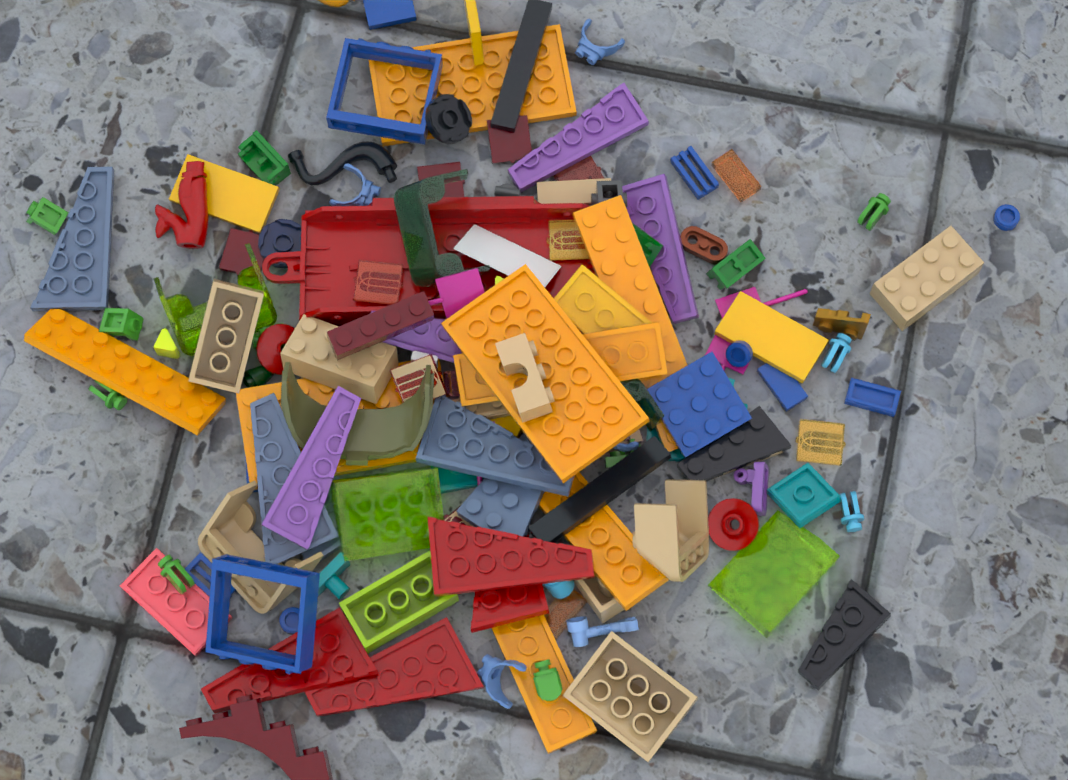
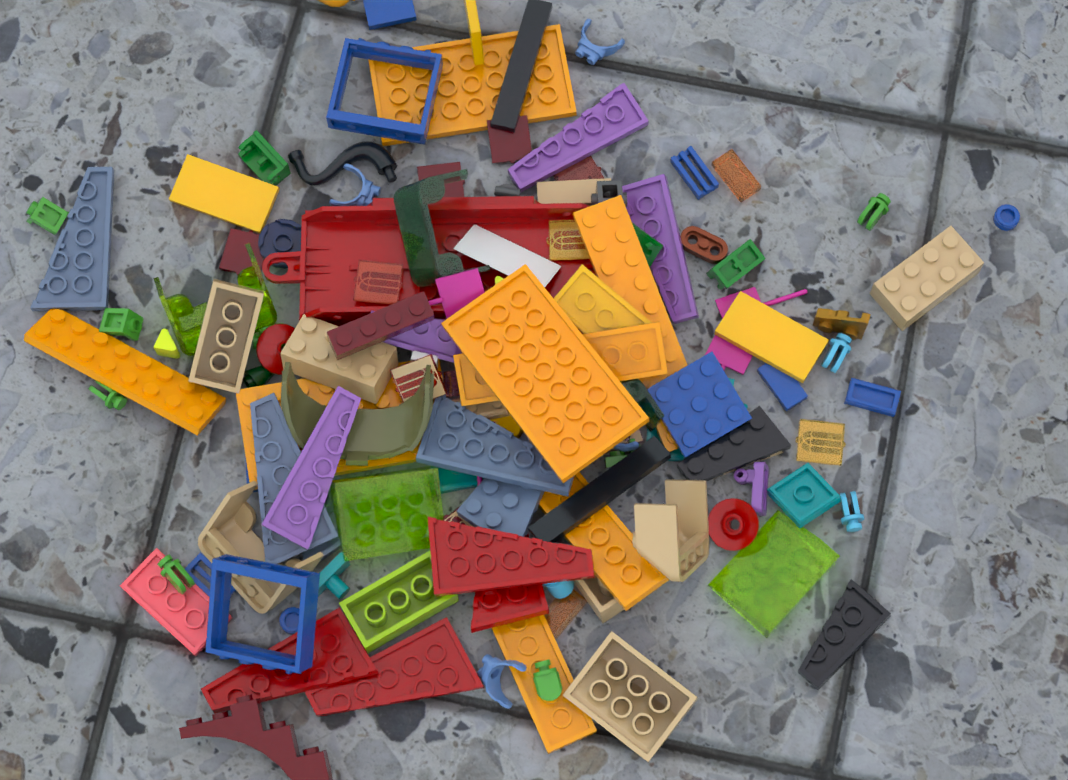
red piece [155,161,208,249] -> none
black tile [425,94,472,144] -> none
tan arch [495,333,555,422] -> none
light blue brick [566,616,639,647] -> none
blue tile [726,340,753,367] -> none

